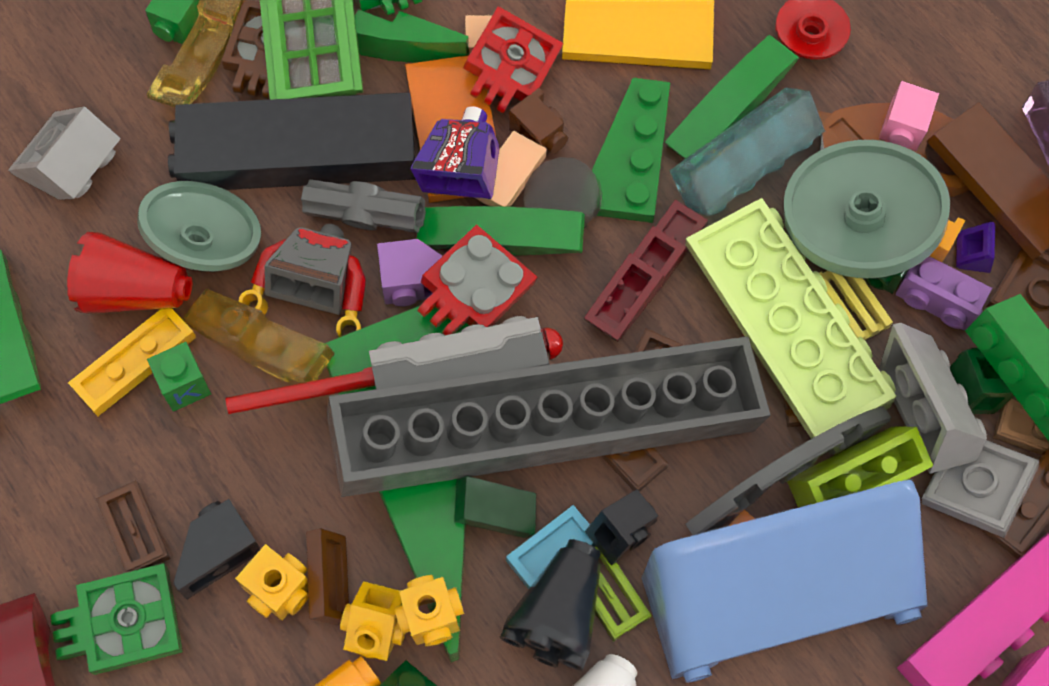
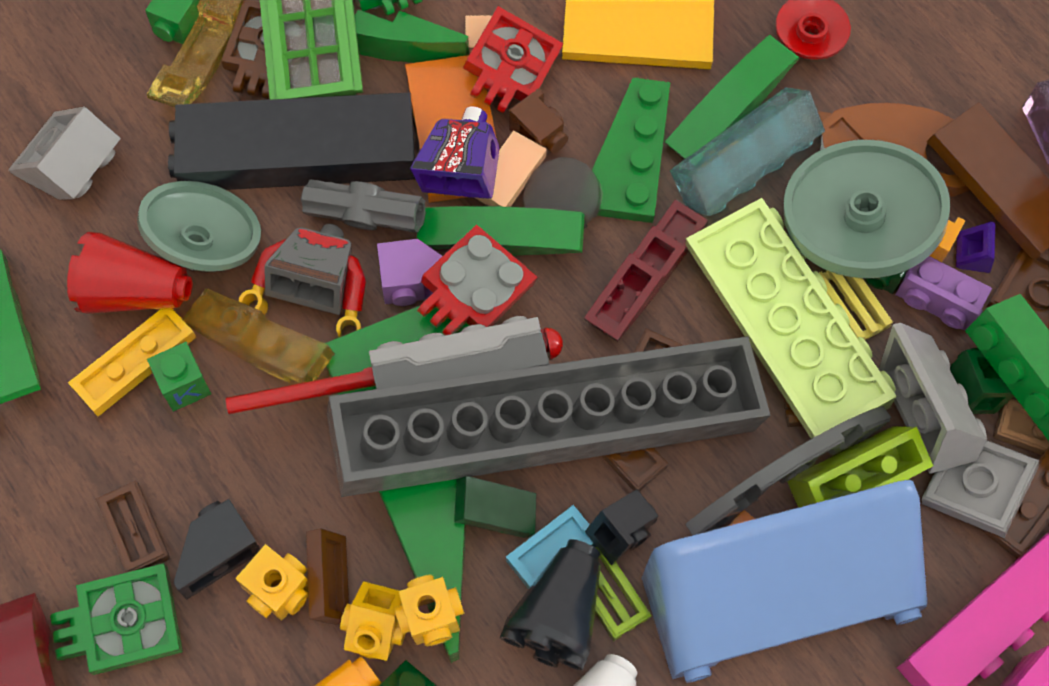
bright pink brick [879,81,939,151] -> none

